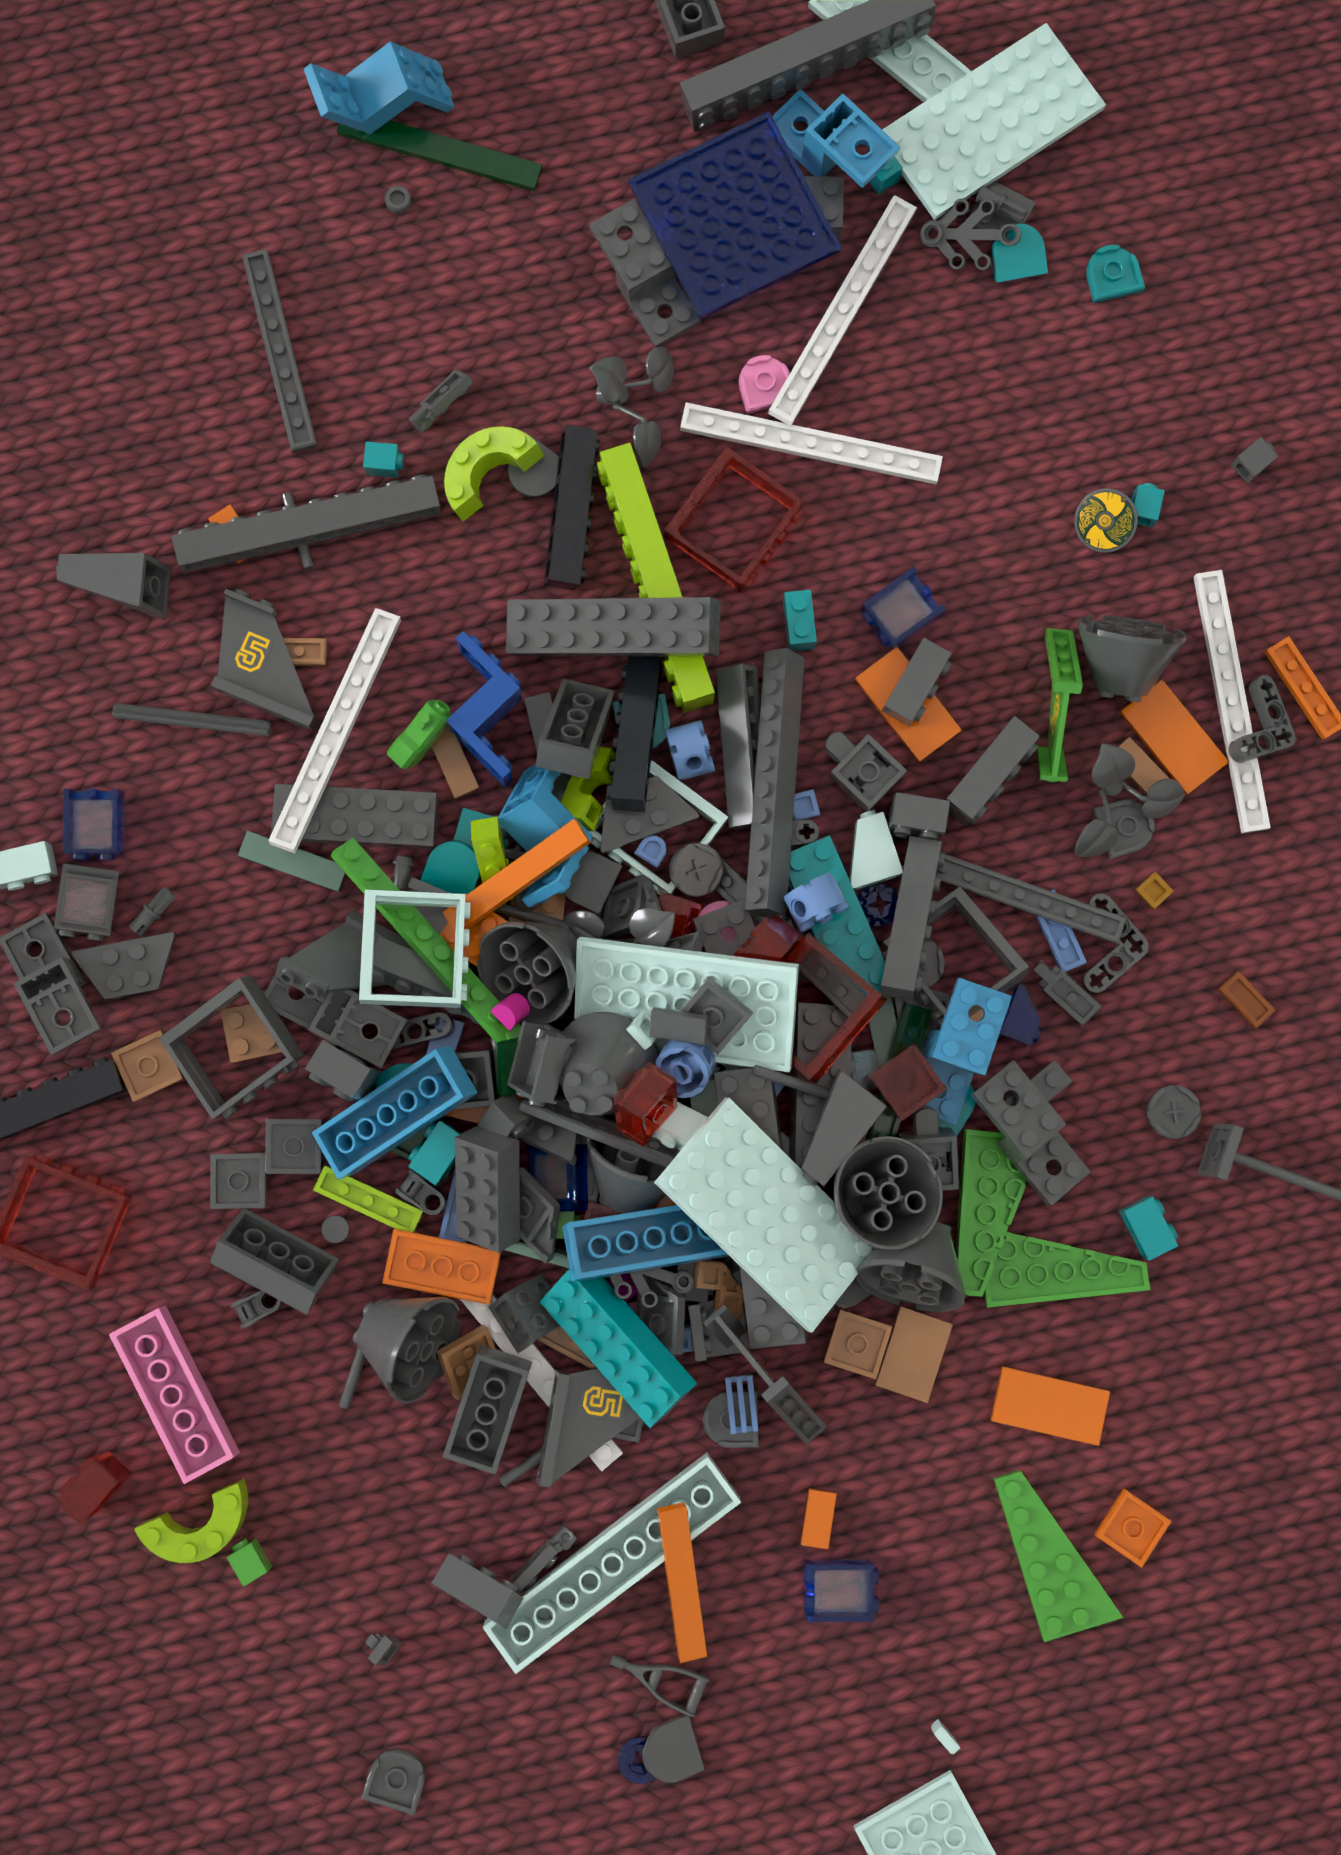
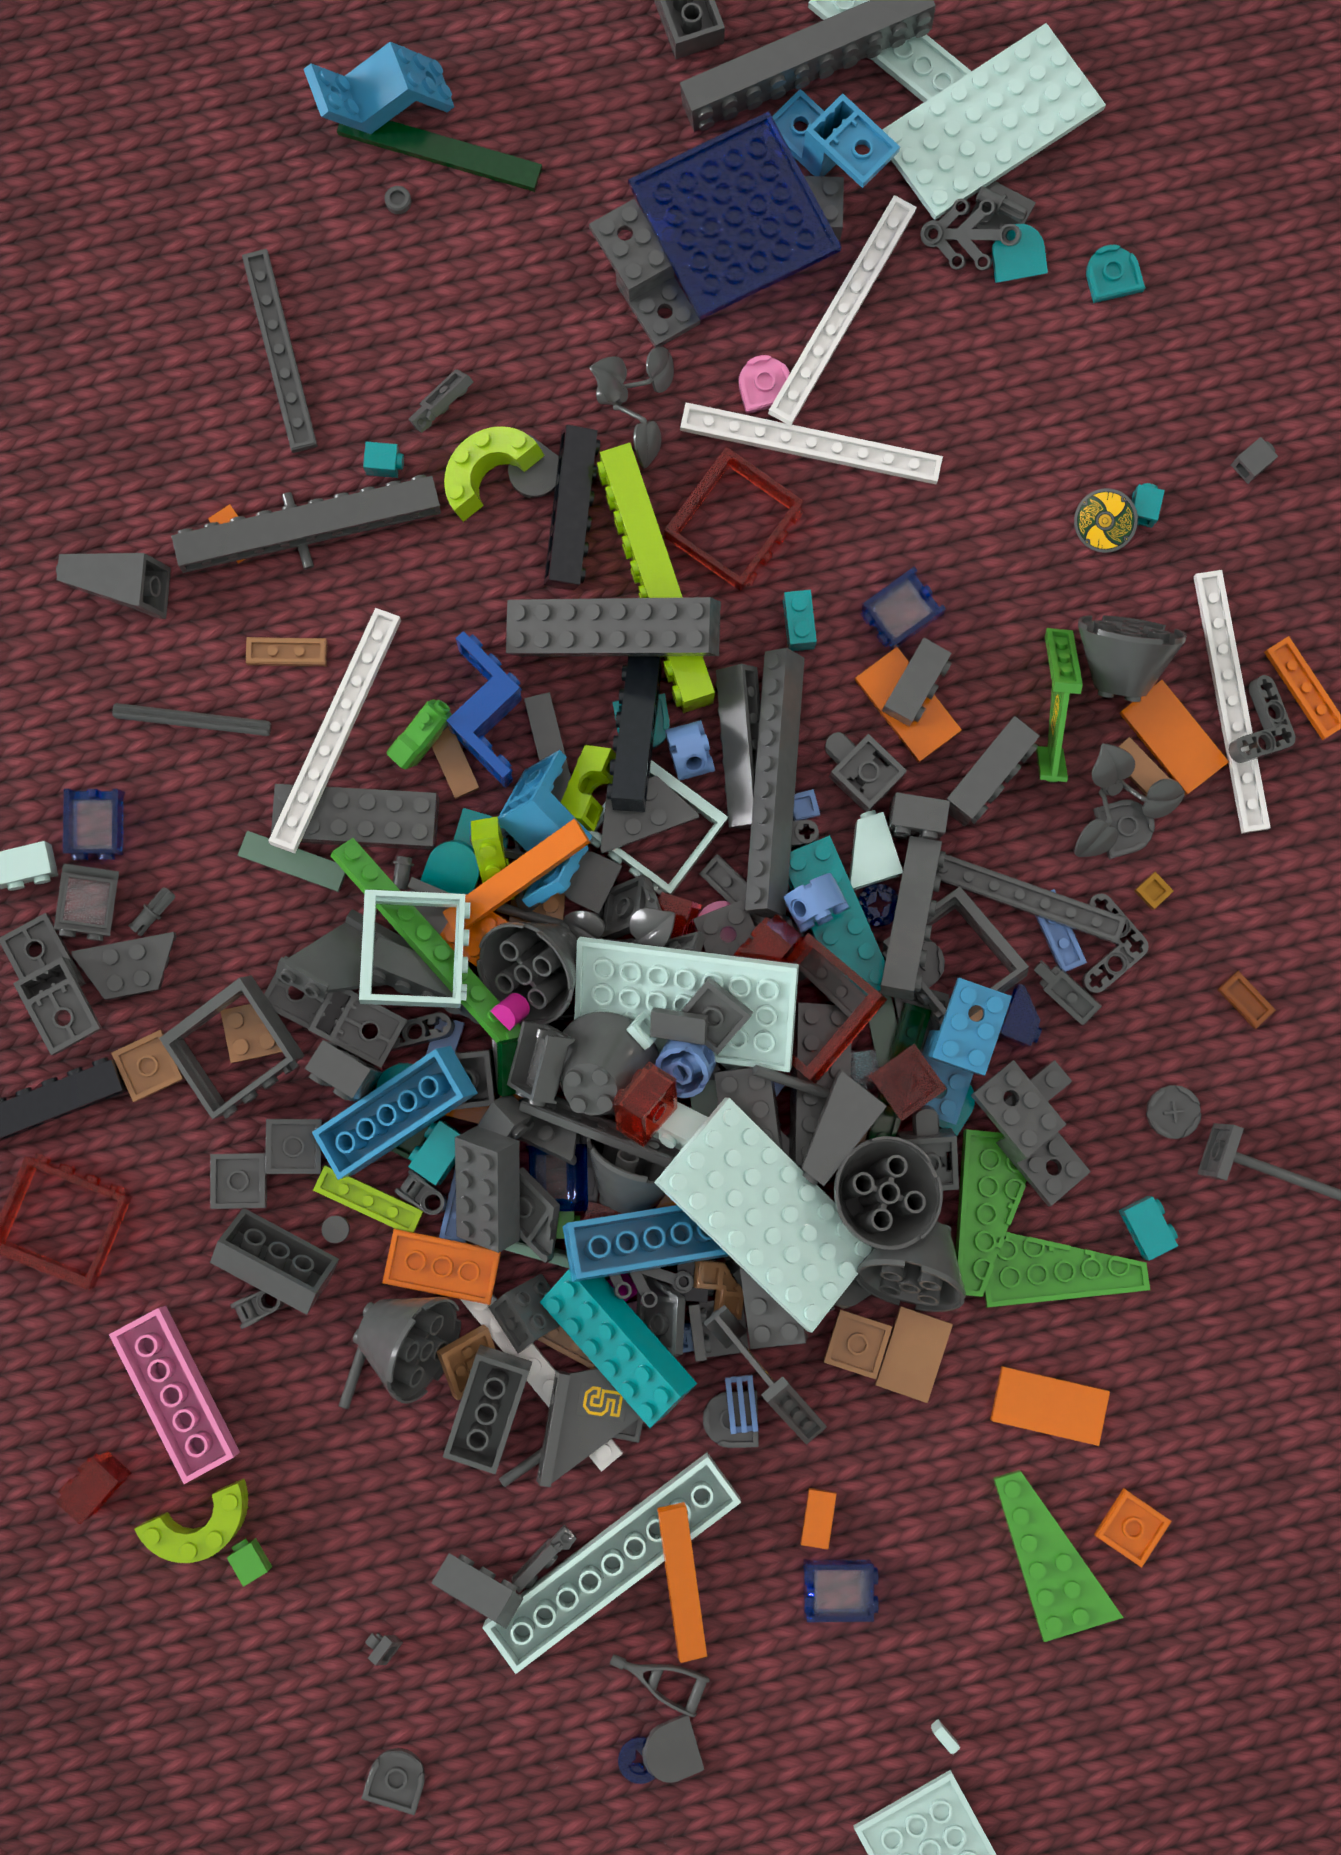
dark grey piece [211,589,317,731] -> none
dark grey brick [536,679,615,779] -> none
medium blue tile [634,835,666,868] -> none
dark grey tile [669,842,723,897] -> none
teal brick [869,157,903,195] -> none

